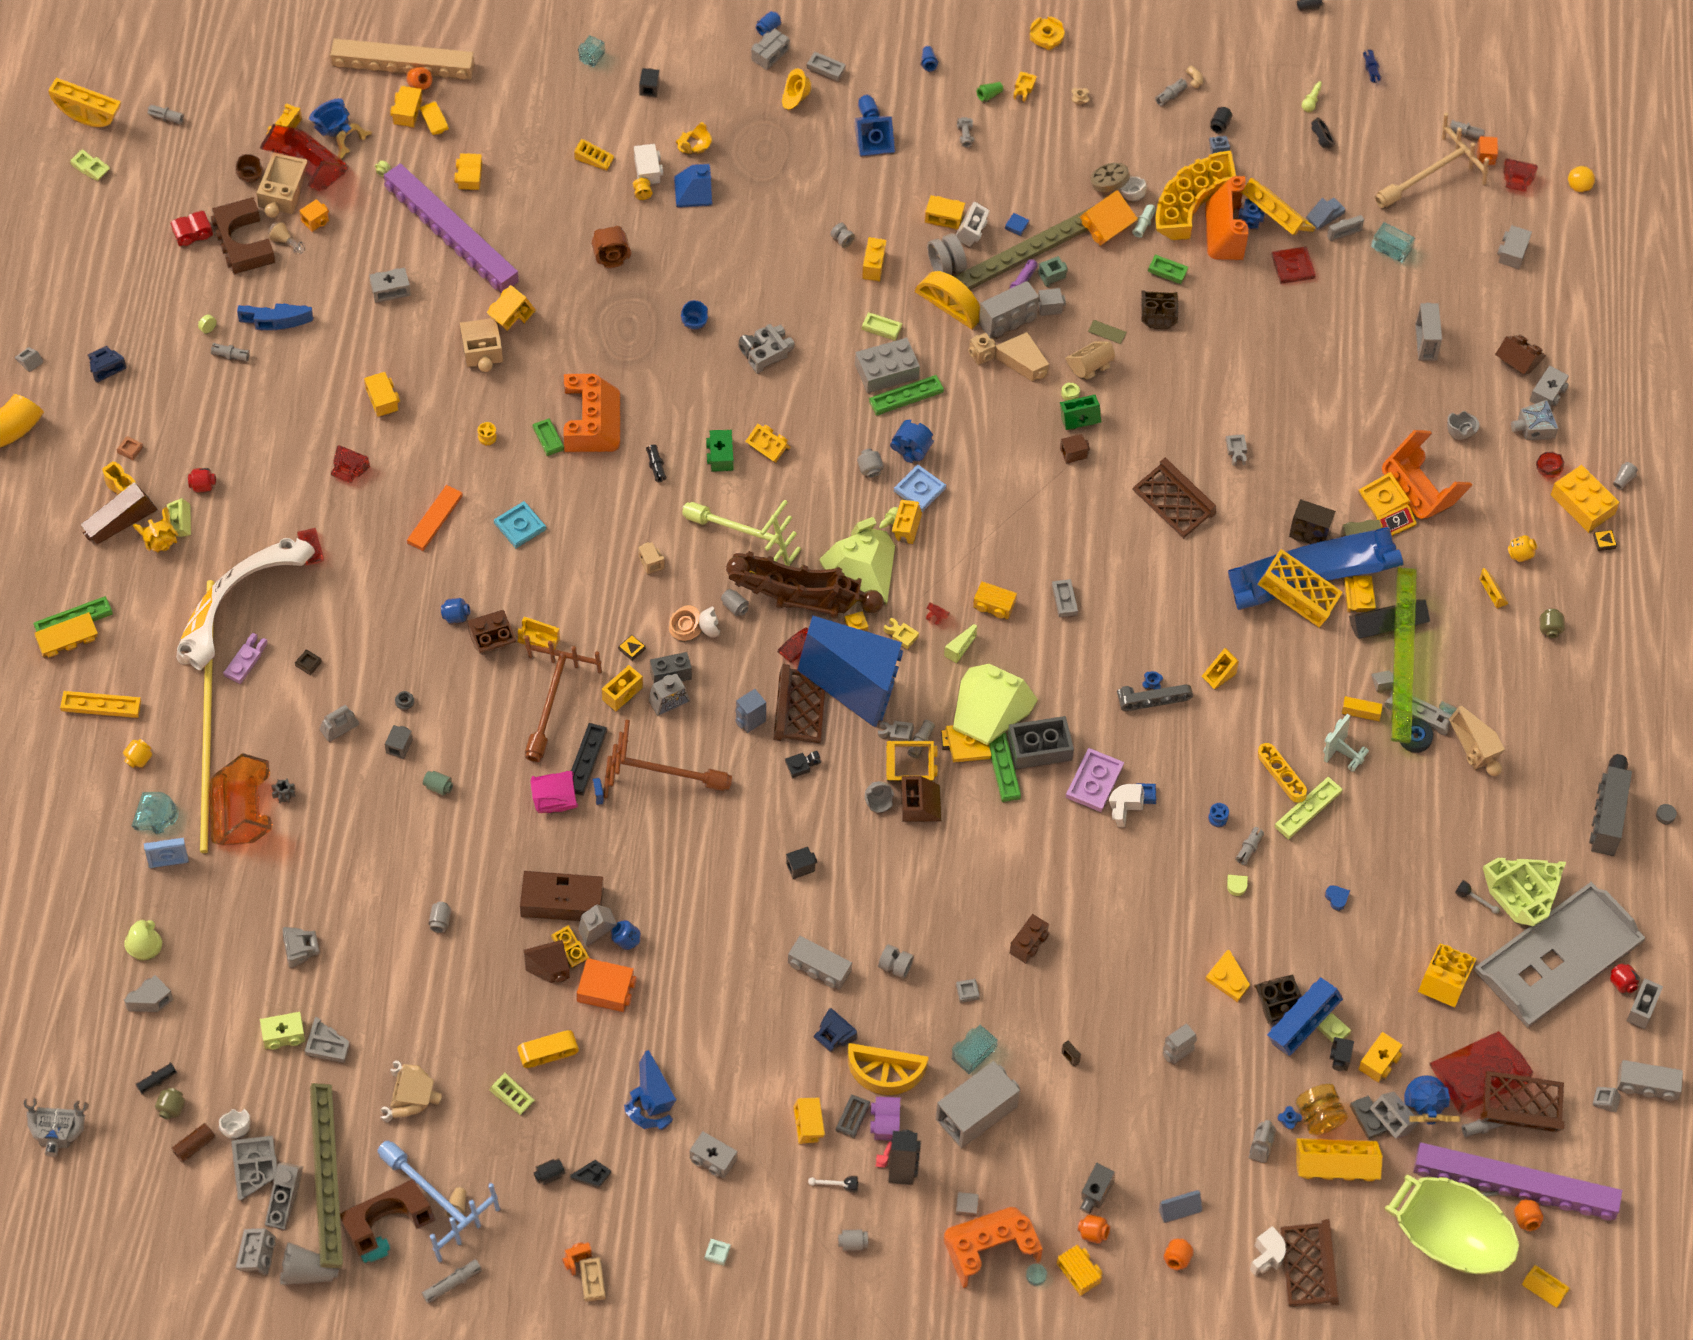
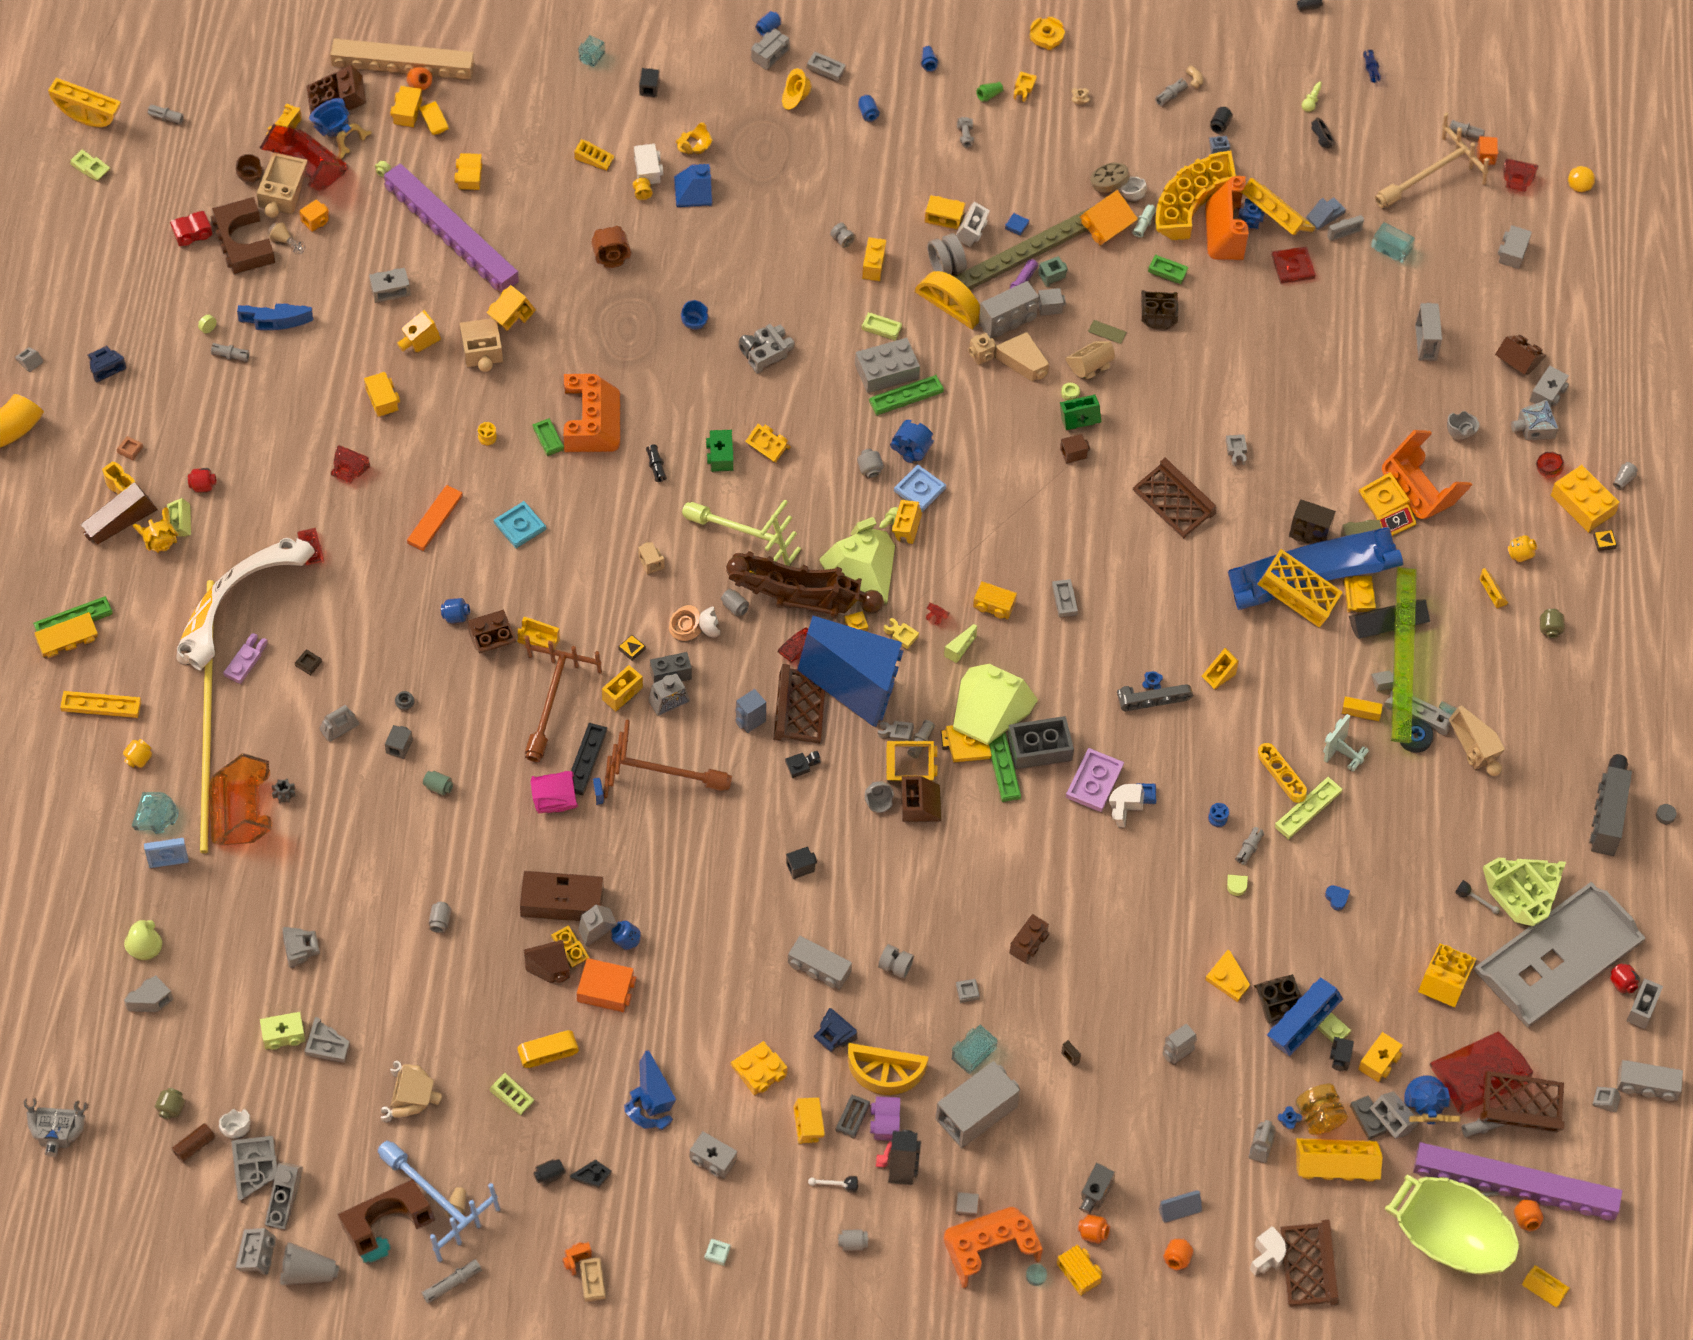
black pin [135,1062,177,1095] -> none
olive plate [310,1083,343,1269] -> none
blue slope [854,116,895,156] -> none
none -> reddish brown slope [306,65,366,114]
none -> yellow torso [397,310,441,353]
none -> yellow plate [731,1041,787,1096]

